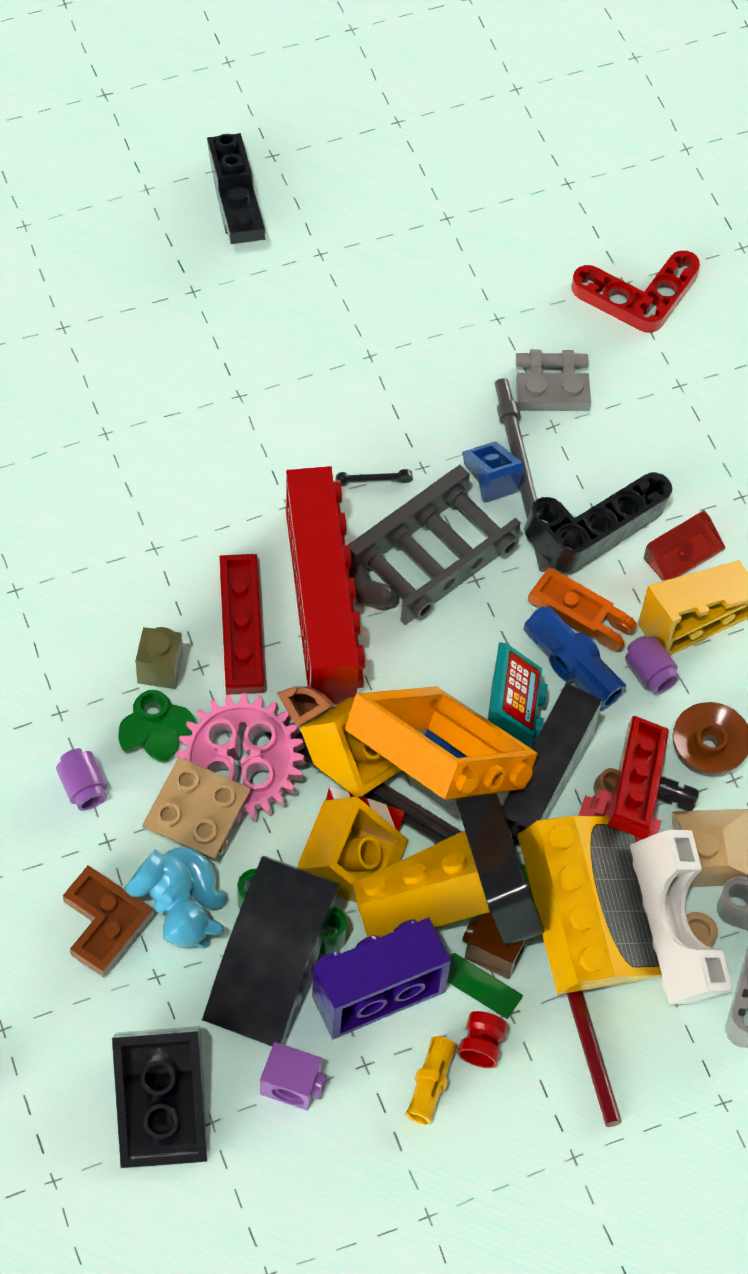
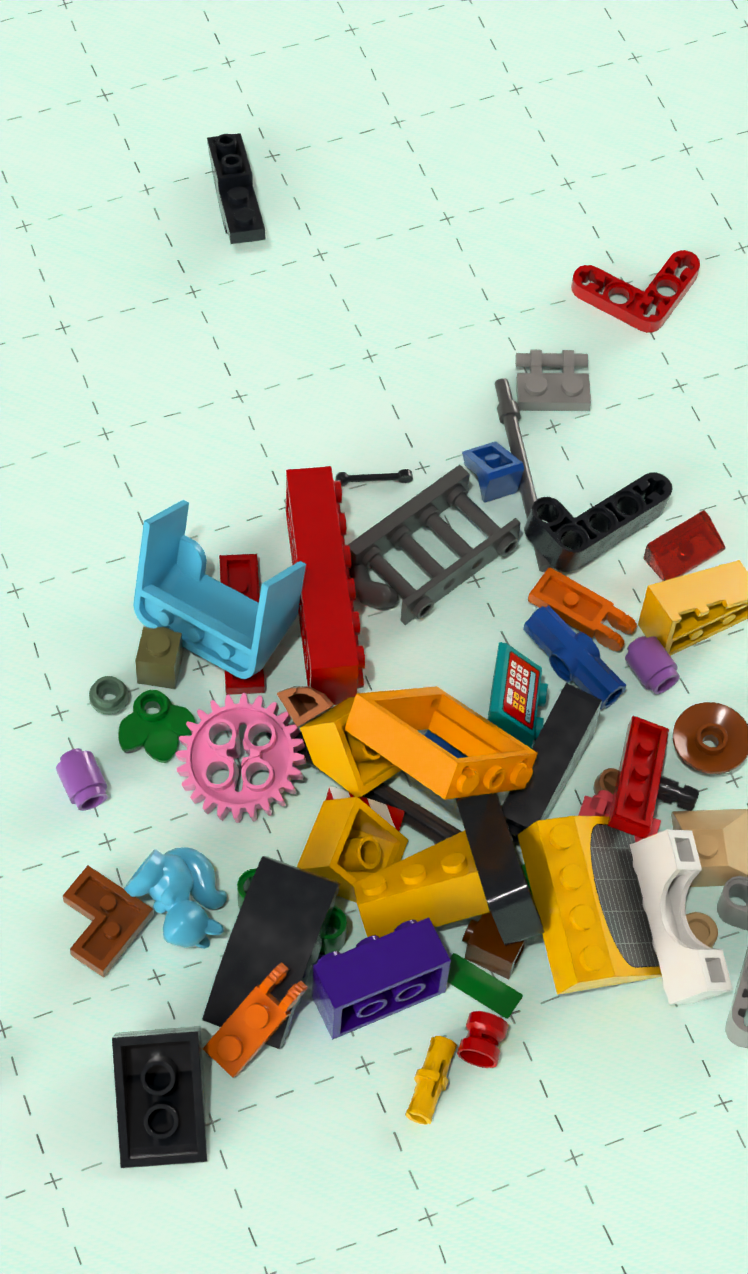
tan hinge [142,757,251,860] -> none
medium lavender brick [260,1042,327,1111] -> none
dark red bar [566,991,622,1127] -> none
none -> sand green plate [89,676,129,714]
none -> medium azure windscreen [133,500,306,679]
none -> orange hinge [202,962,308,1078]

